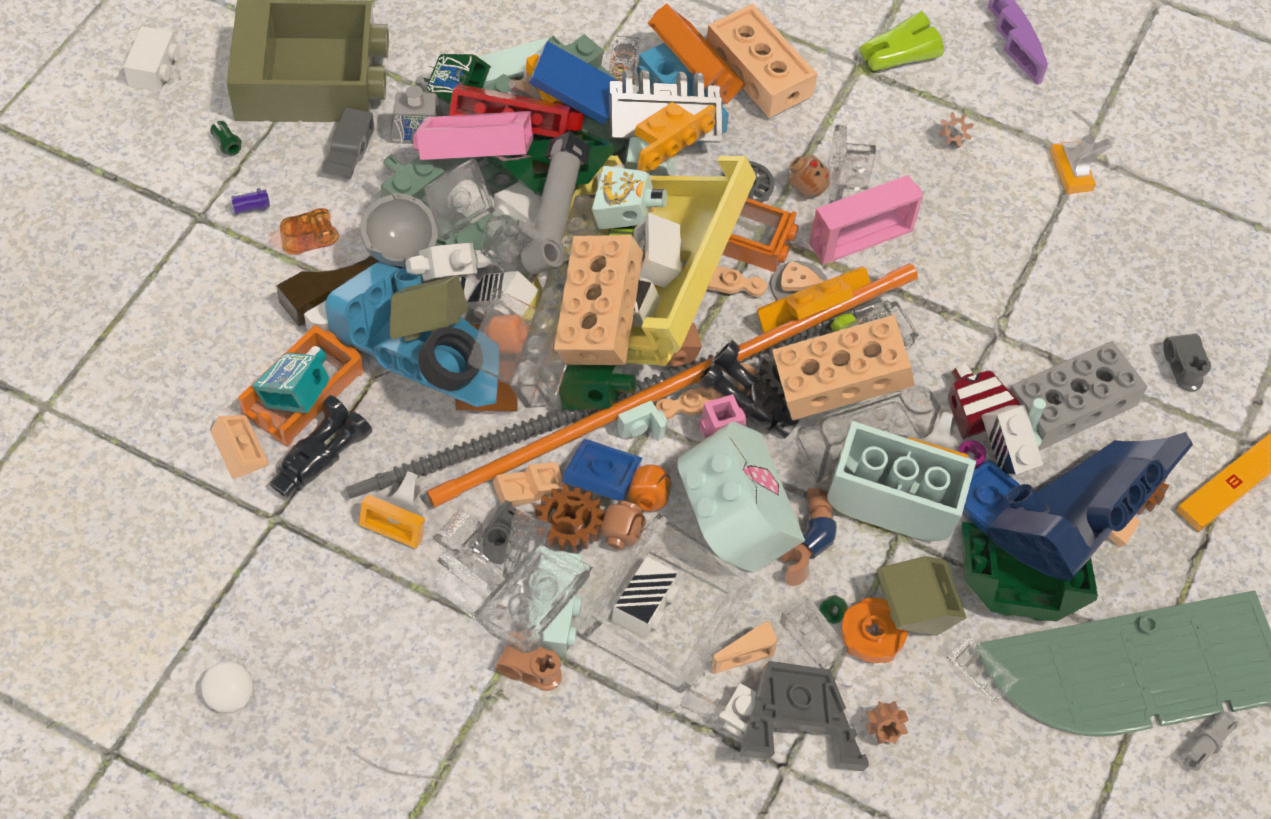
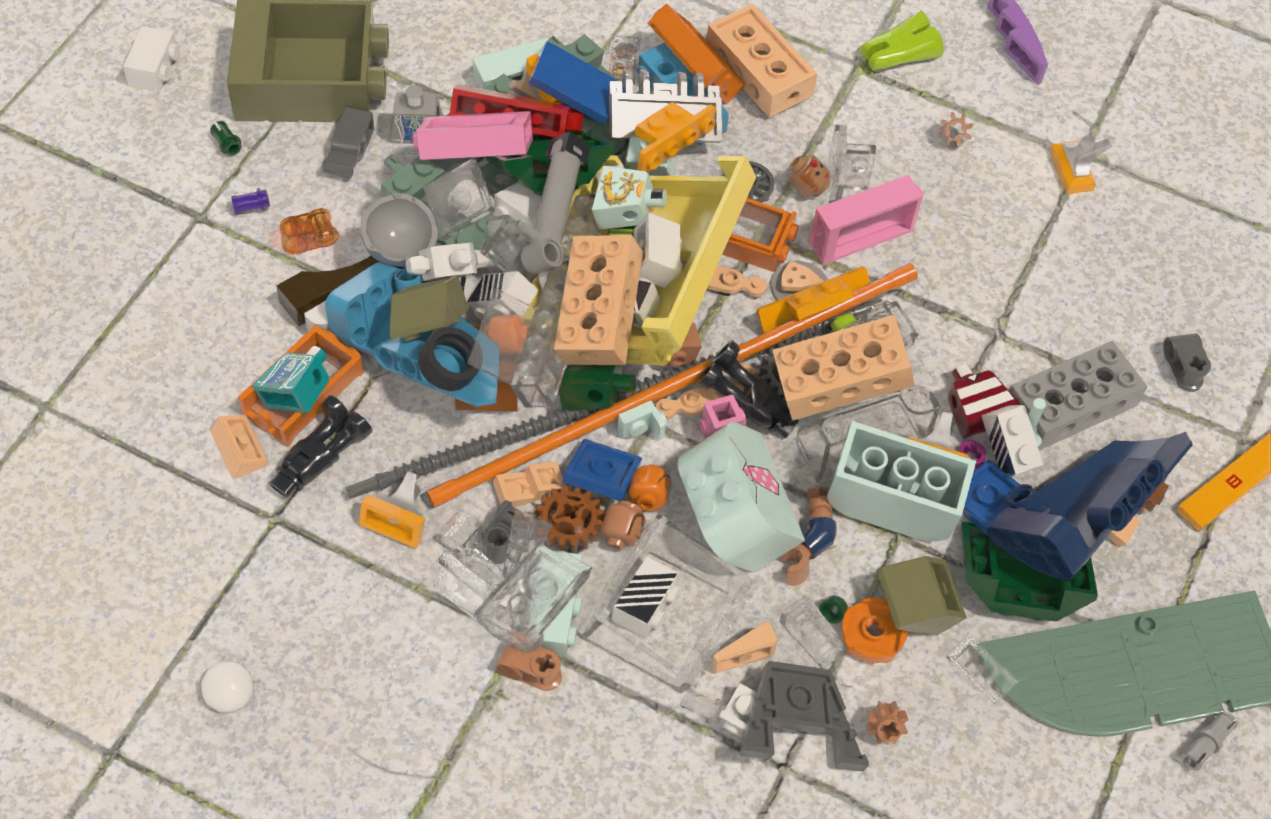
dark green torso [423,54,491,105] -> none

